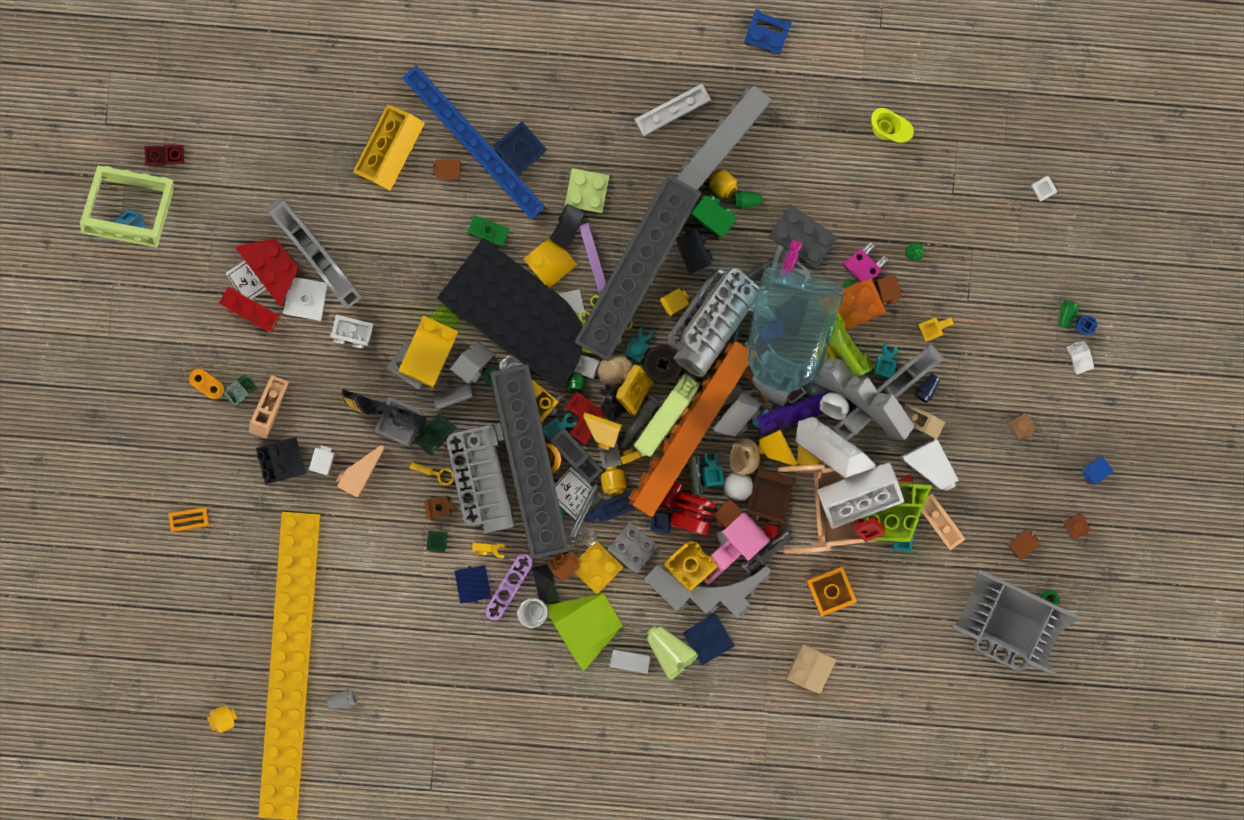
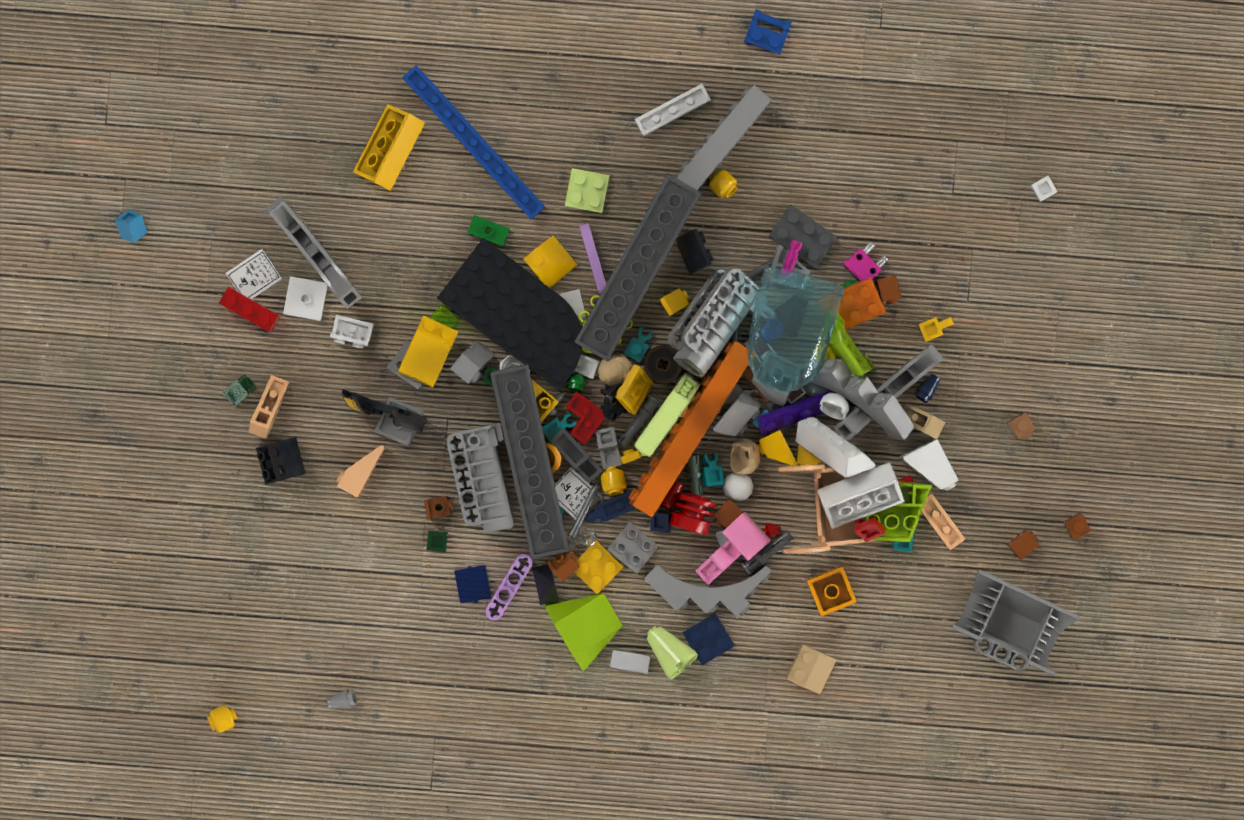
yellowish green window [80,166,174,247] -> none
dark red slope [144,145,185,166] -> none
light orange tile [168,507,210,532] -> none
light orange plate [189,369,225,399] -> none
red wing [235,238,300,306] -> none
yellow plate [258,511,321,820] -> none
white brick [309,445,335,475] -> none
yellow piece [409,462,455,486] -> none
clear green slope [414,412,456,455] -> none
dark orange brick [433,159,461,180] -> none
light grey slope [434,384,474,409] -> none
yellow plate [472,542,506,558] -> none
dark blue plate [493,121,547,176] -> none
white hair [517,598,548,628] -> none
black slope [550,203,584,248] -> none
yellow slope [583,413,621,450] -> none
yellow slope [663,540,718,592] -> none
green brick [690,195,736,240] -> none
green cone [733,191,762,210] -> none
reddish brown panel [746,468,795,526] -> none
neon yellow piece [871,108,914,143] -> none
teal plate [873,344,898,379] -> none
green plate [905,242,924,262] -> none
green plate [1040,590,1059,605] -> none
green cone [1058,299,1079,329] -> none
white bracket [1067,341,1094,375] -> none
blue wheel [1076,316,1097,335] -> none
blue brick [1081,456,1114,485] -> none

